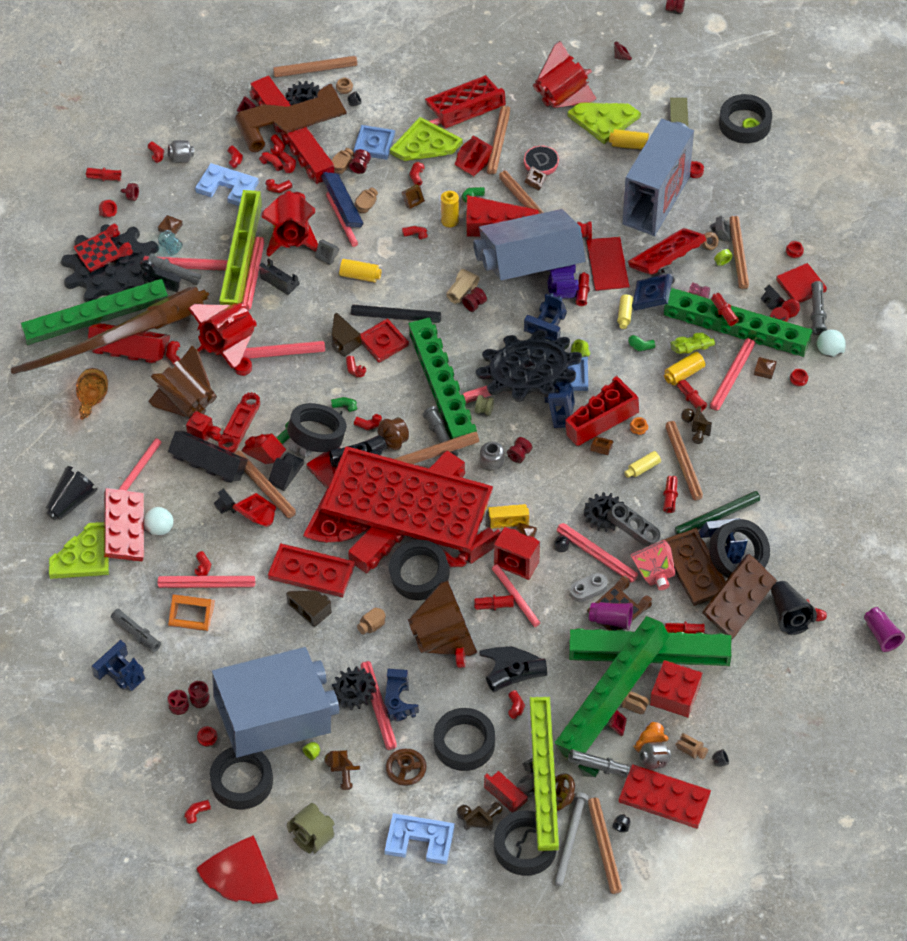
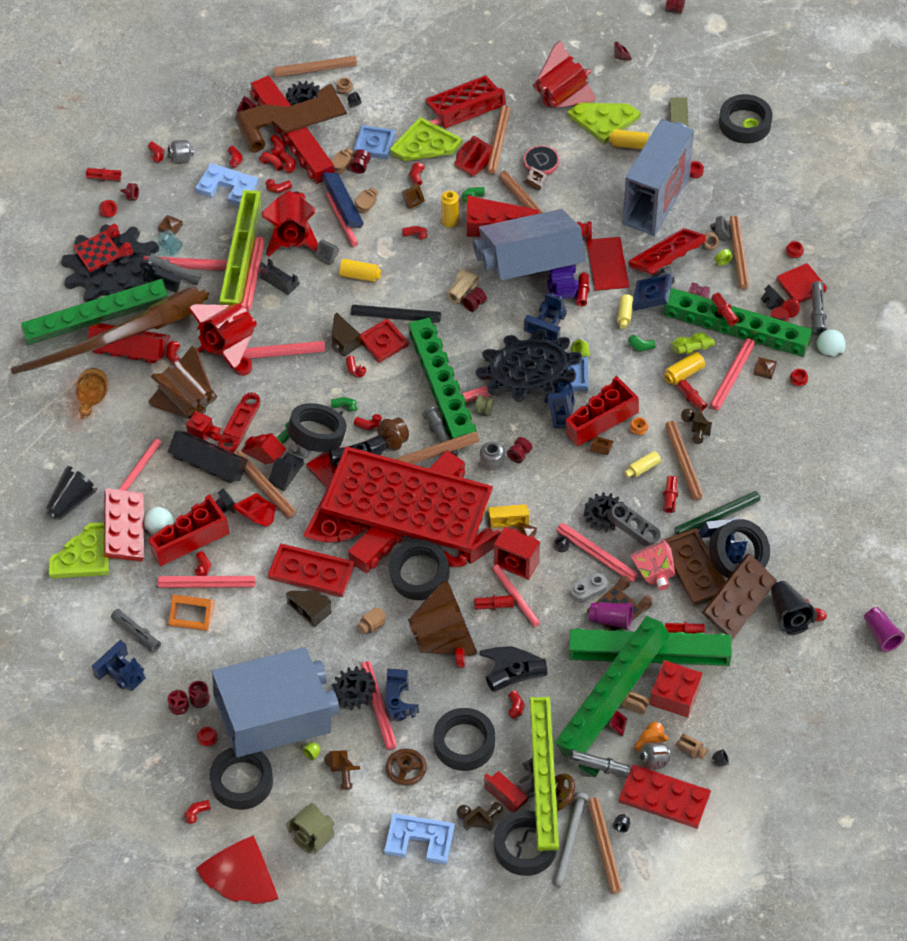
none -> red wedge [148,494,230,567]

